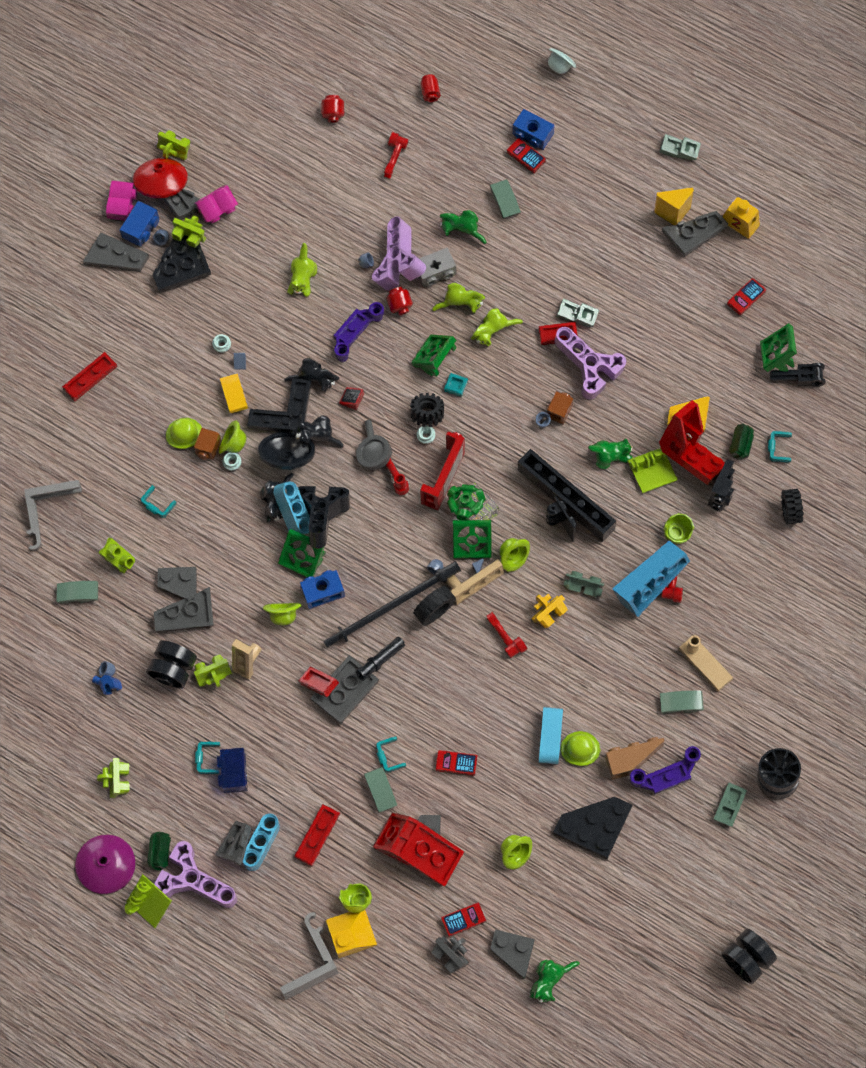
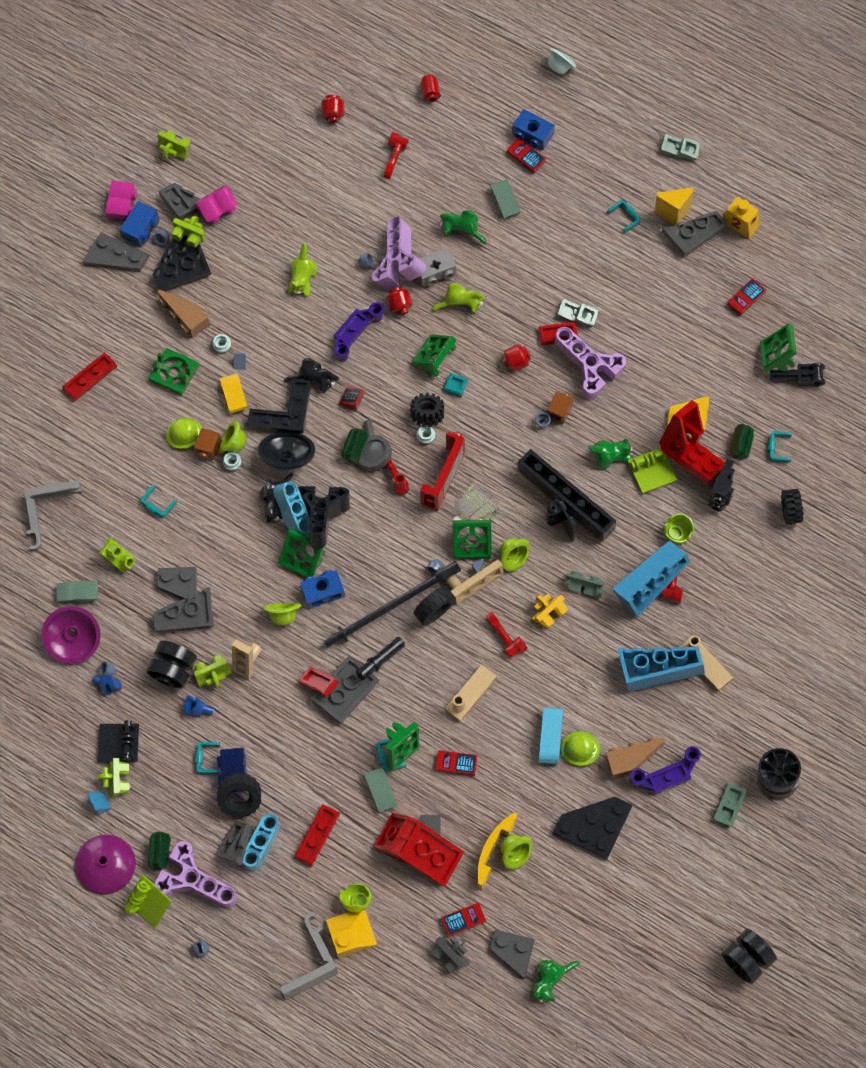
red dish [133,158,188,198] -> none
black animal [290,415,344,448] -> none
green piece [447,484,486,520] -> none
lime animal [470,308,523,347] -> none
sand green slope [660,691,704,714] -> none
none -> magenta dish [42,606,101,664]
none -> dark azure slope [87,792,111,815]
none -> black hinge [98,720,139,762]
none -> green piece [149,348,200,395]
none -> medium nougat slope [157,290,210,338]
none -> blue piece [183,695,214,717]
none -> sand blue hinge [192,940,209,958]
none -> black tyre [217,773,261,818]
none -> dark green piece [341,428,368,463]
none -> green piece [385,722,420,771]
none -> tan piece [445,664,497,722]
none -> yellow slope [478,813,518,890]
none -> red head [502,344,531,372]
none -> teal piece [607,200,640,233]
none -> dark azure wedge [618,647,705,692]

